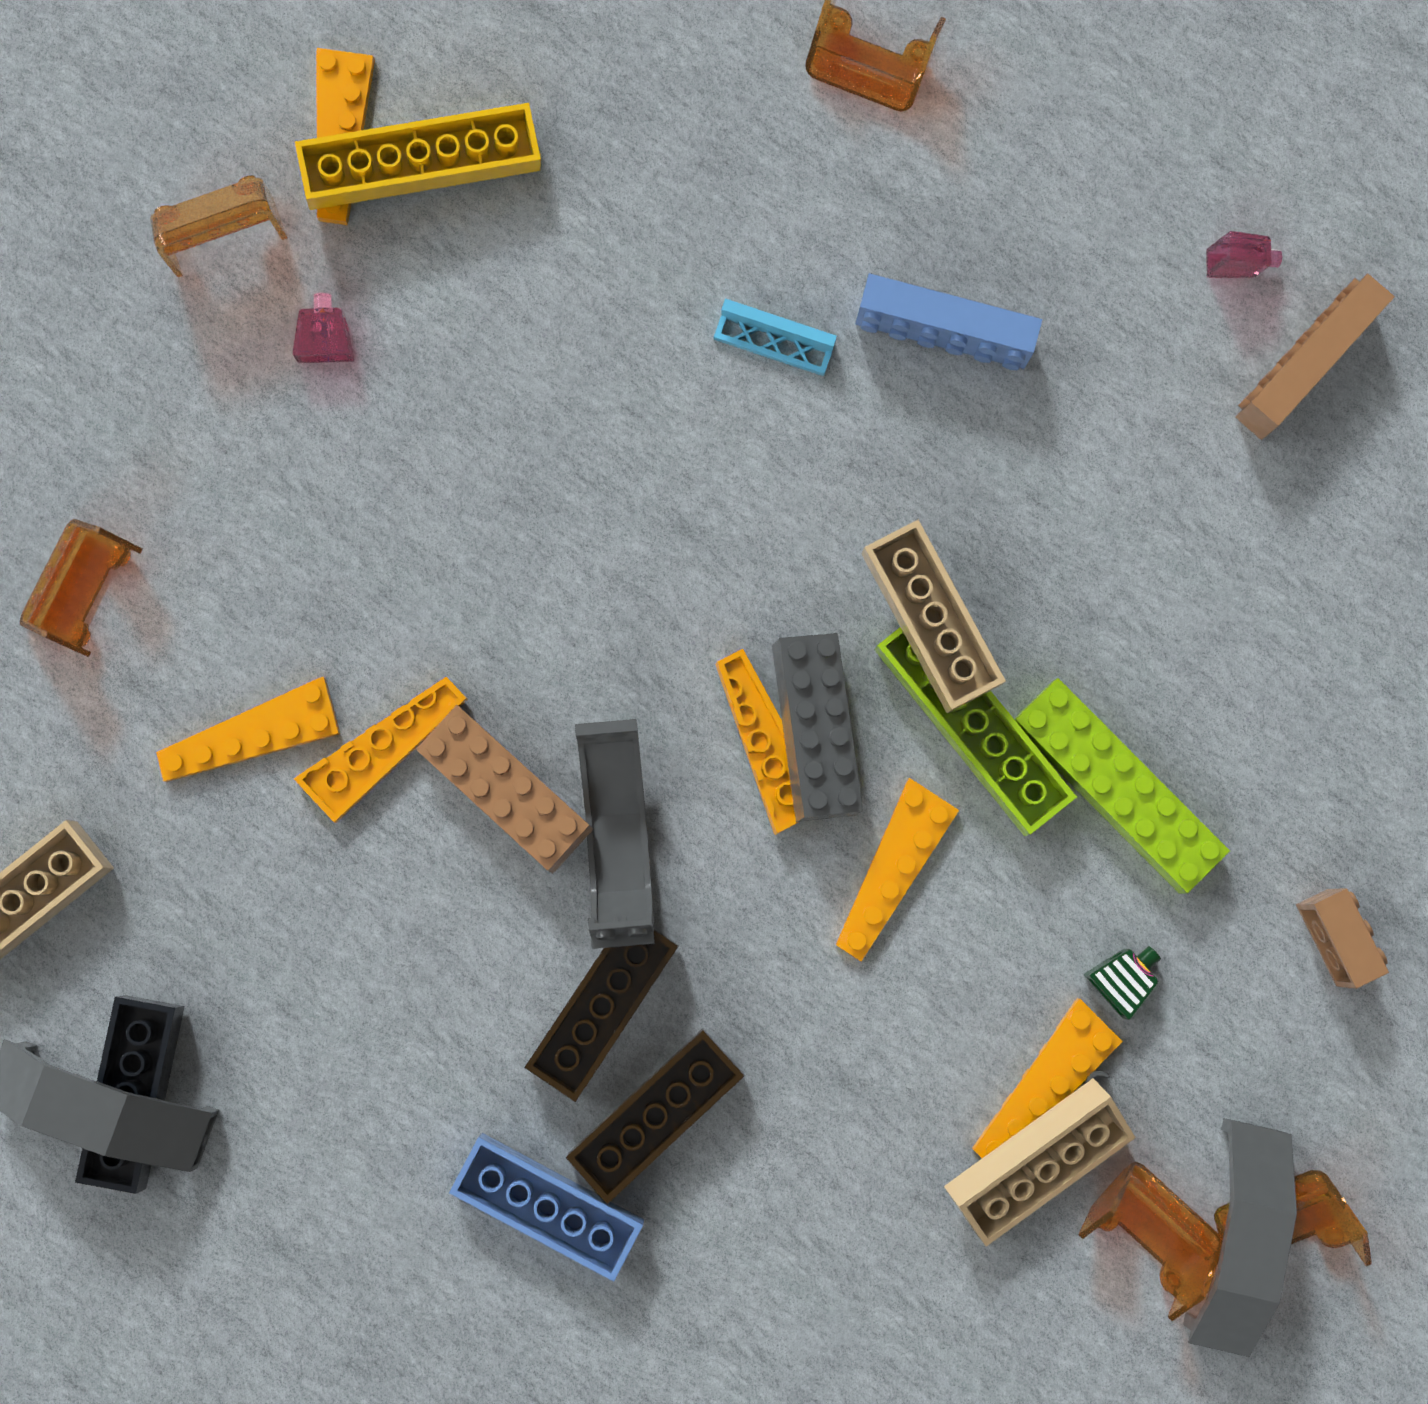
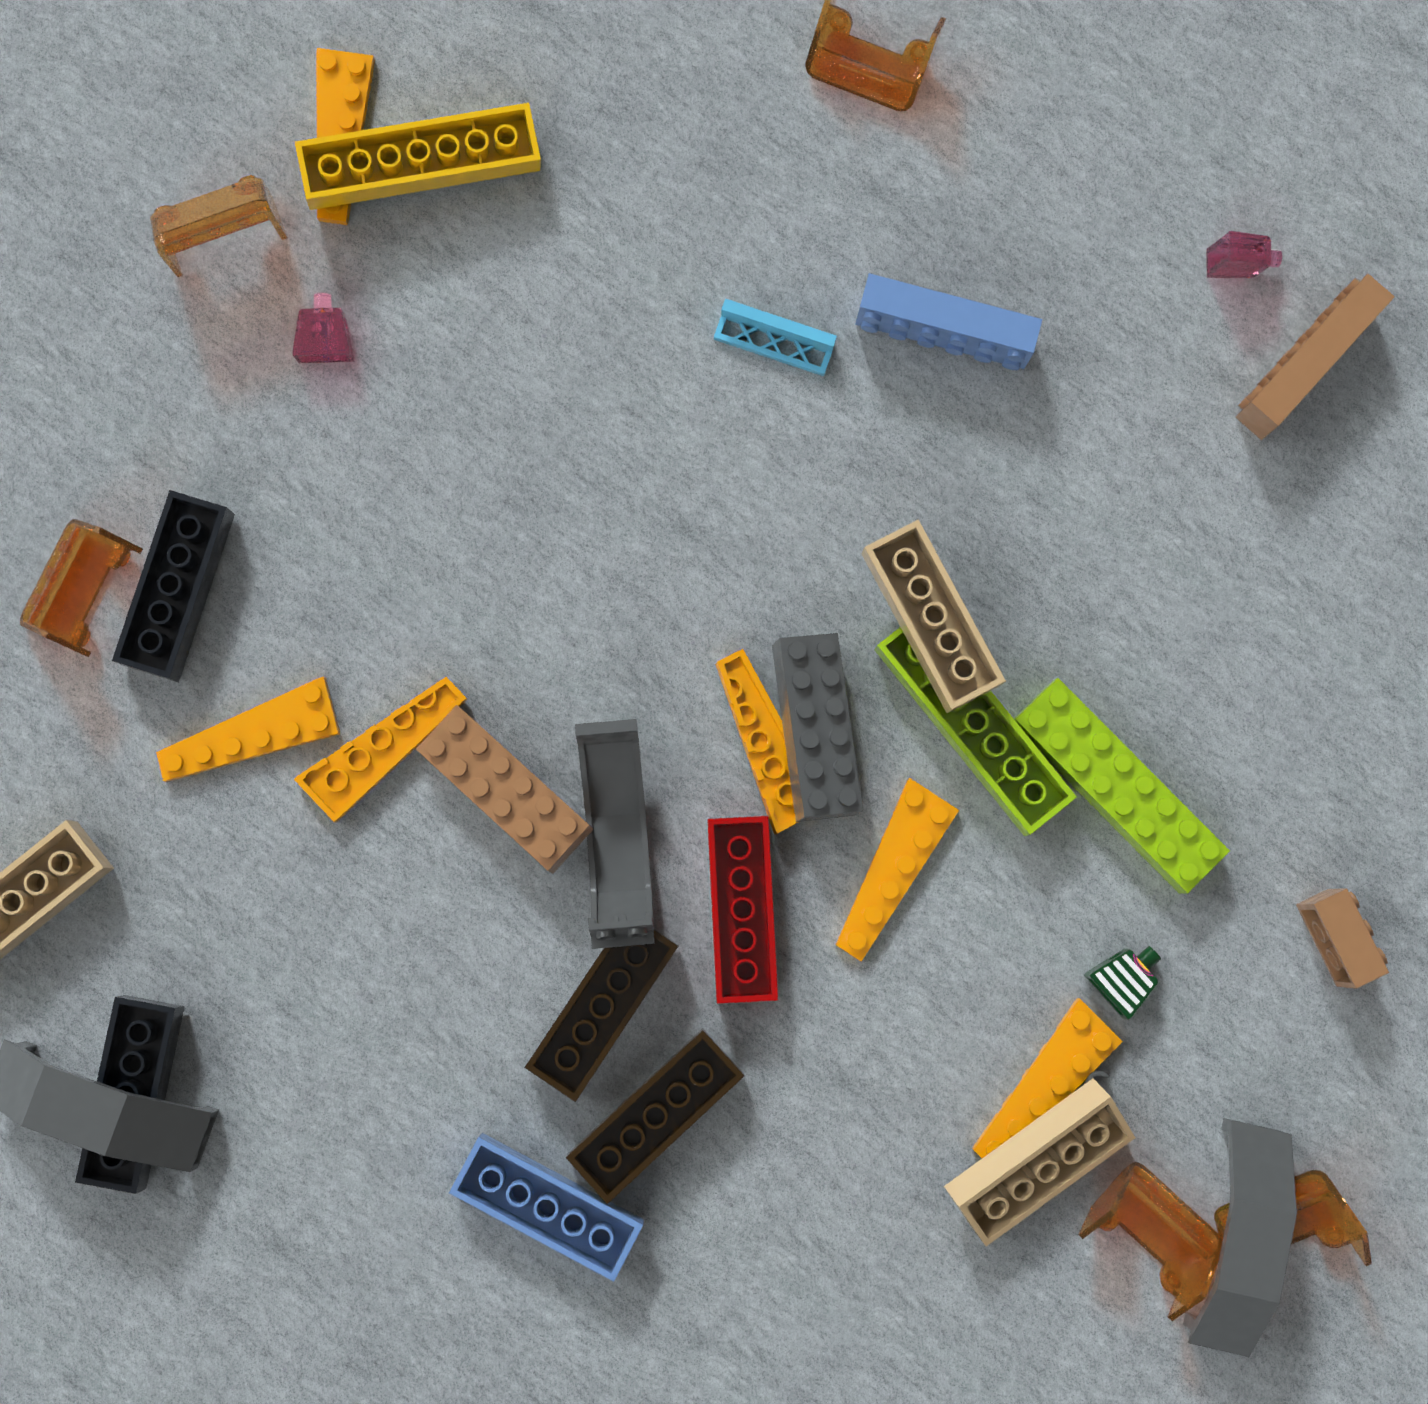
none -> black brick [112,490,235,683]
none -> red brick [707,816,778,1004]

